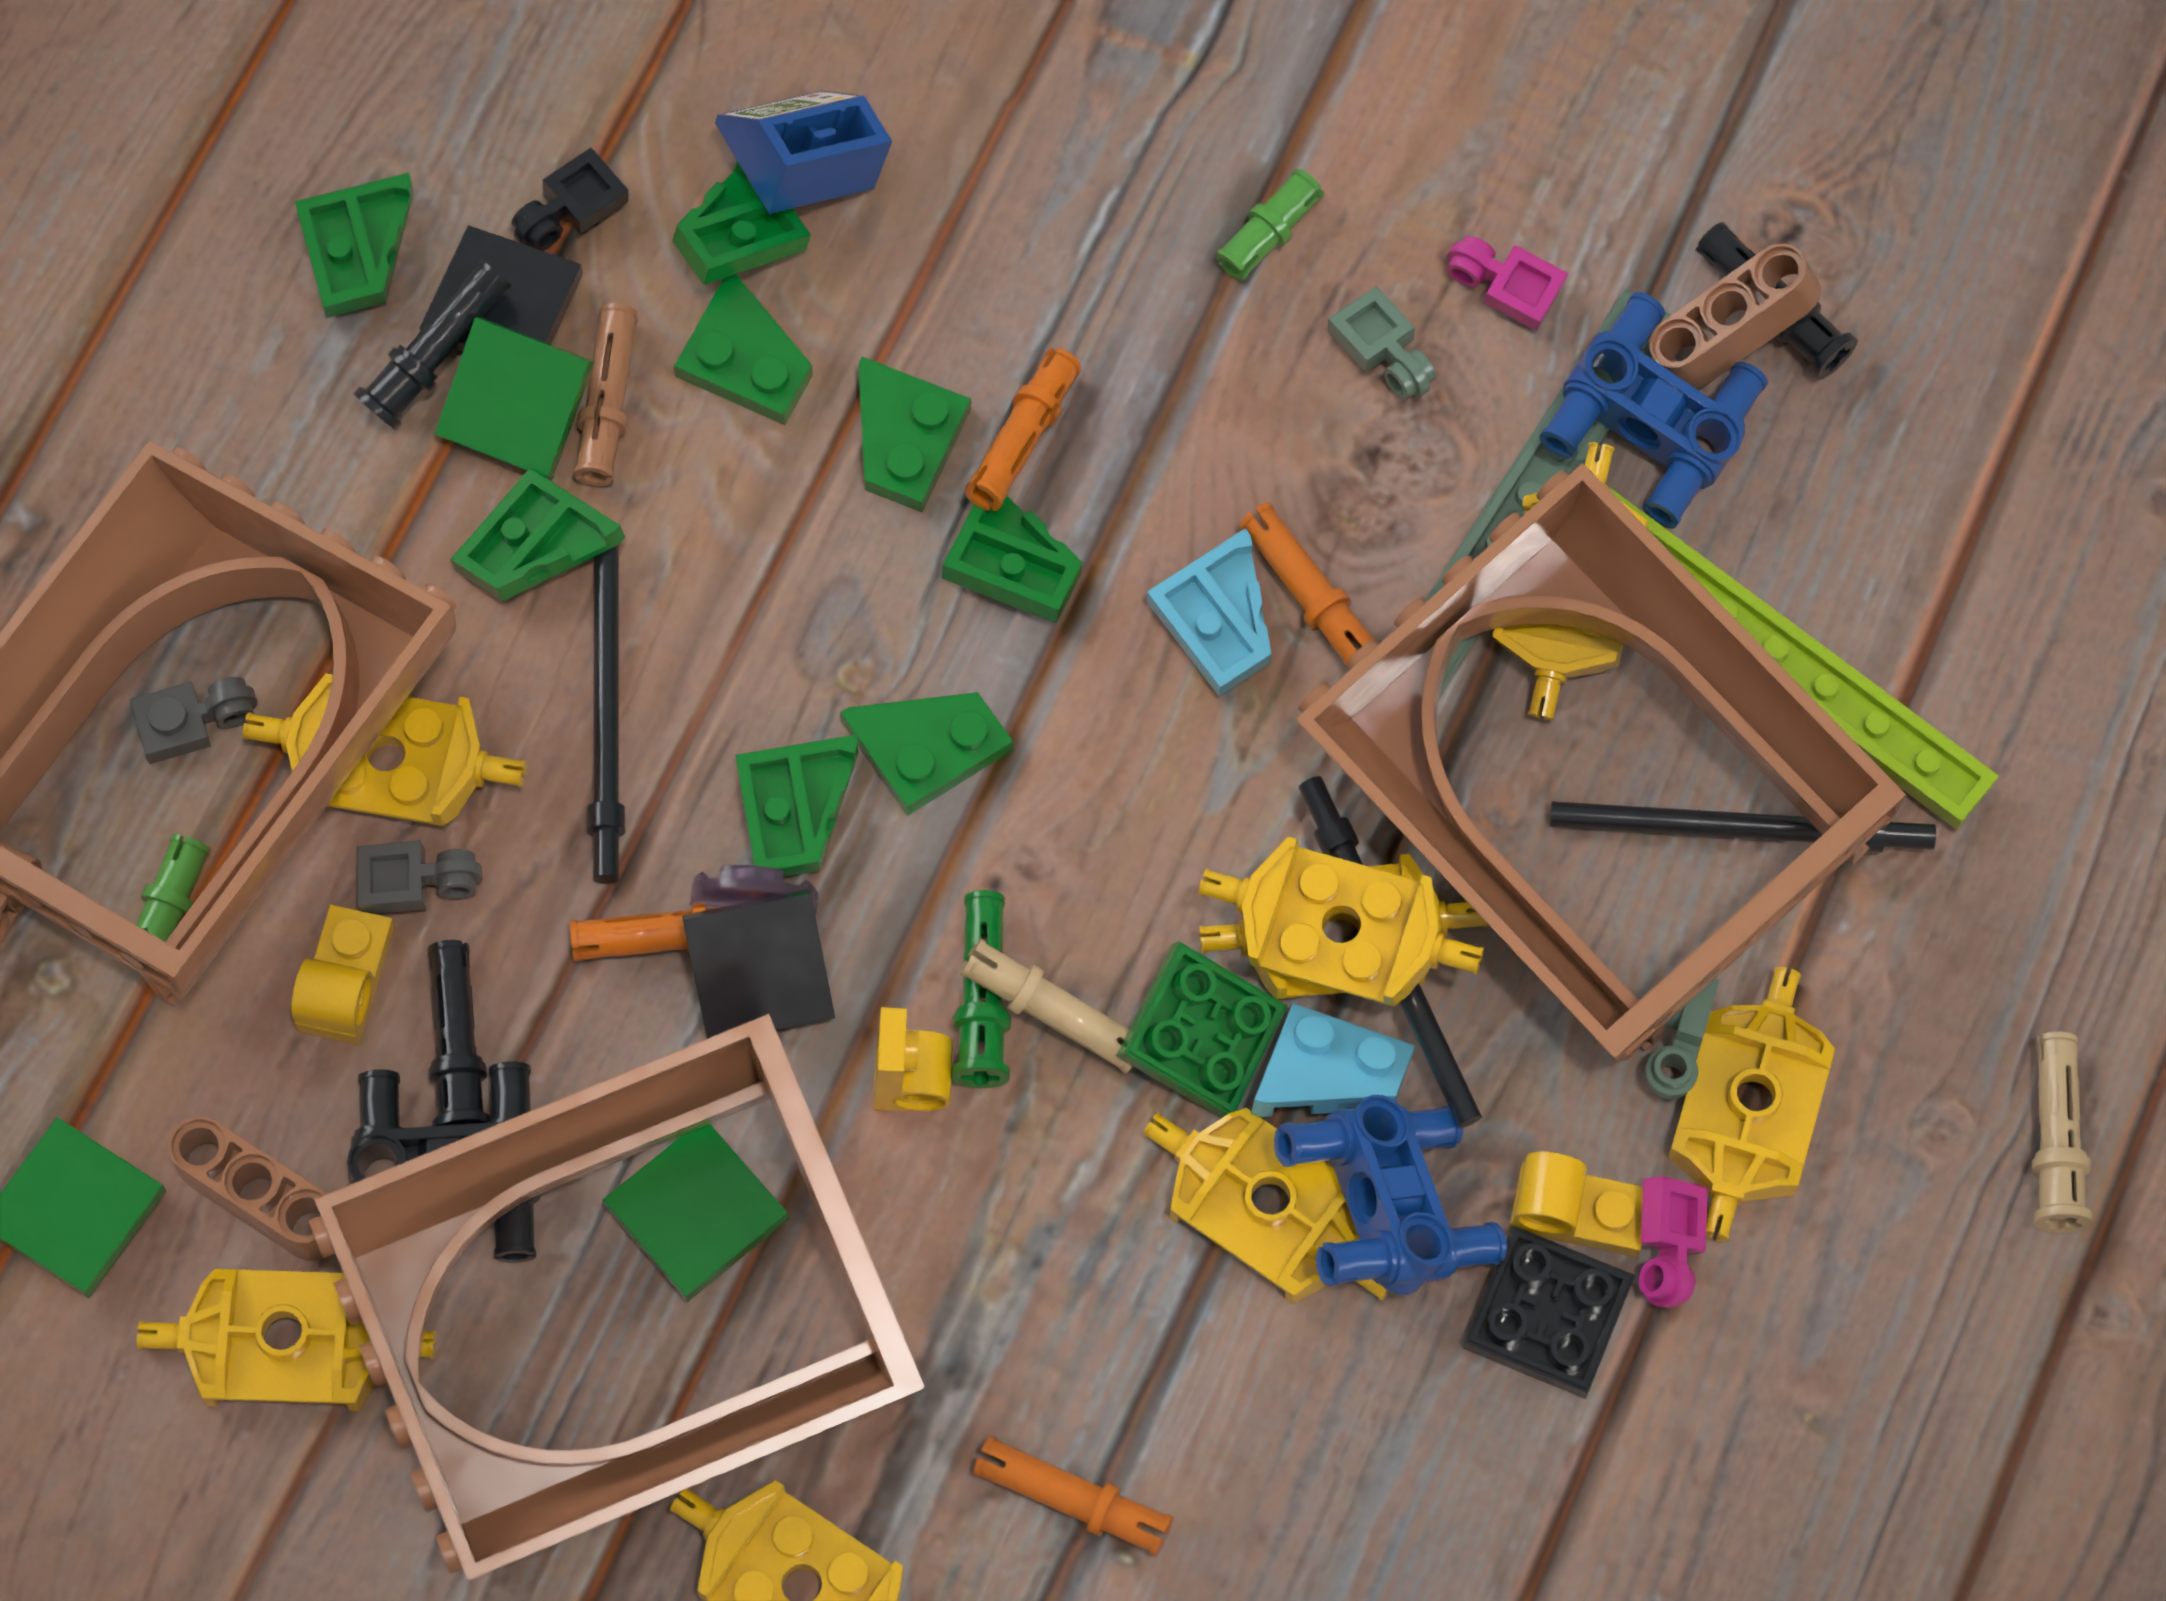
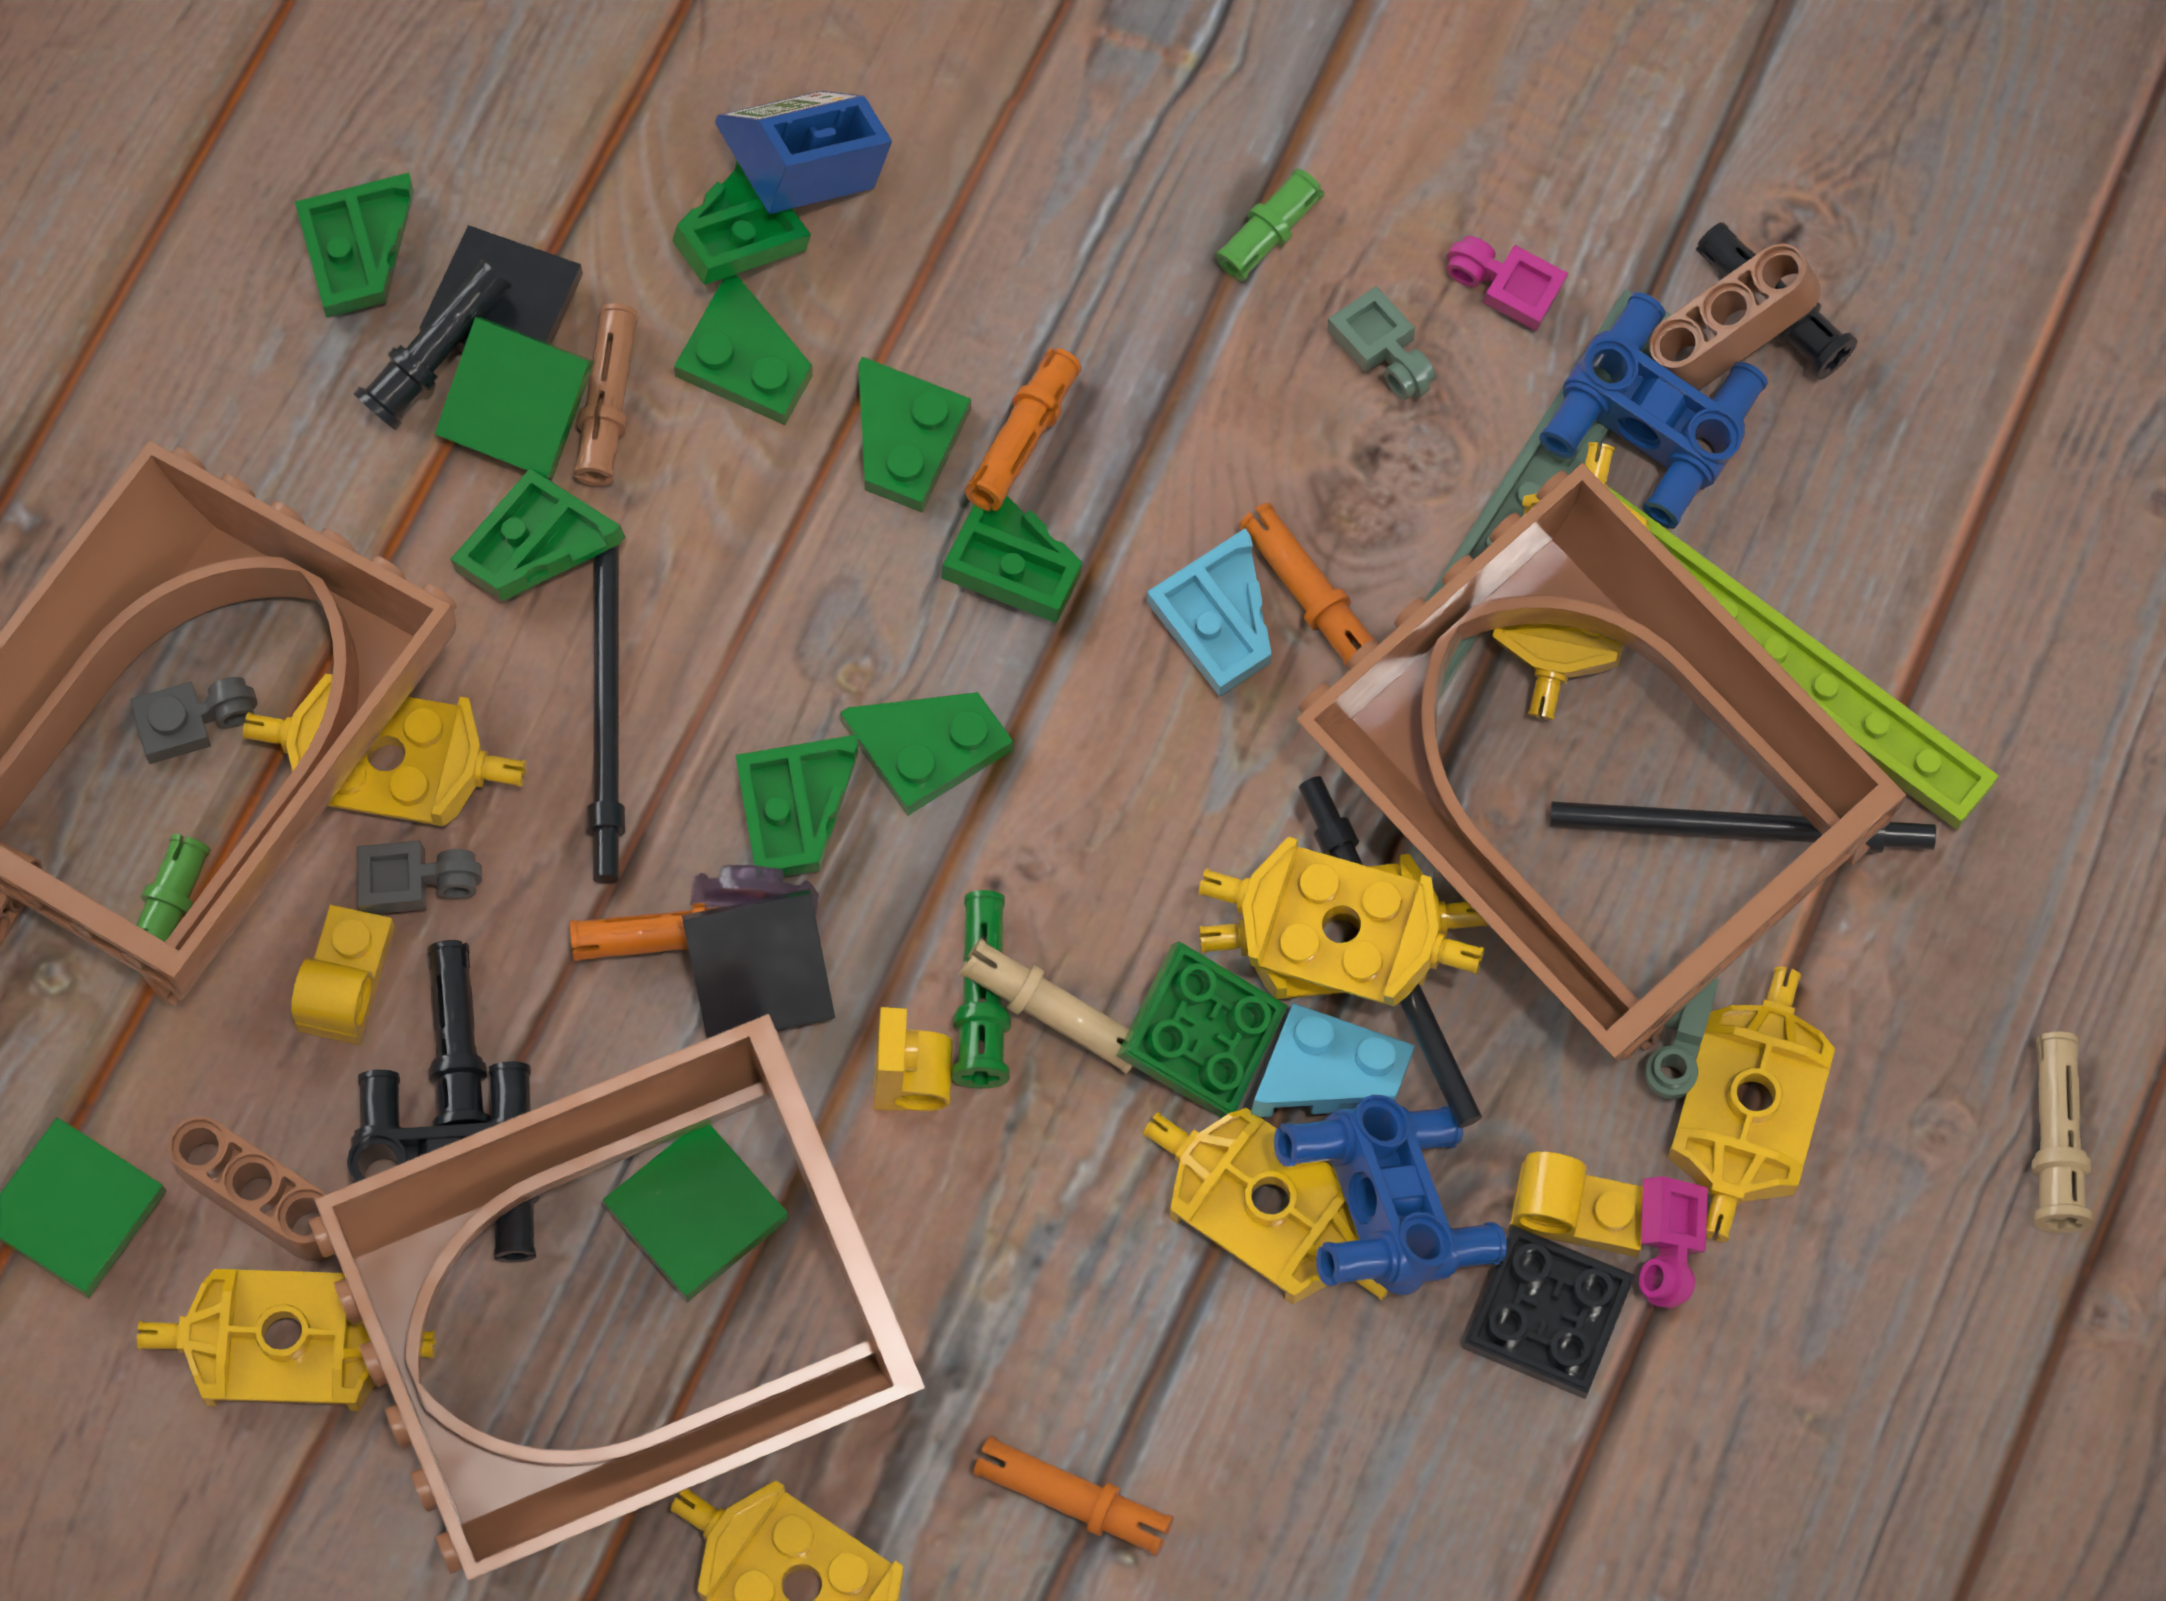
black plate [511,147,629,251] -> none

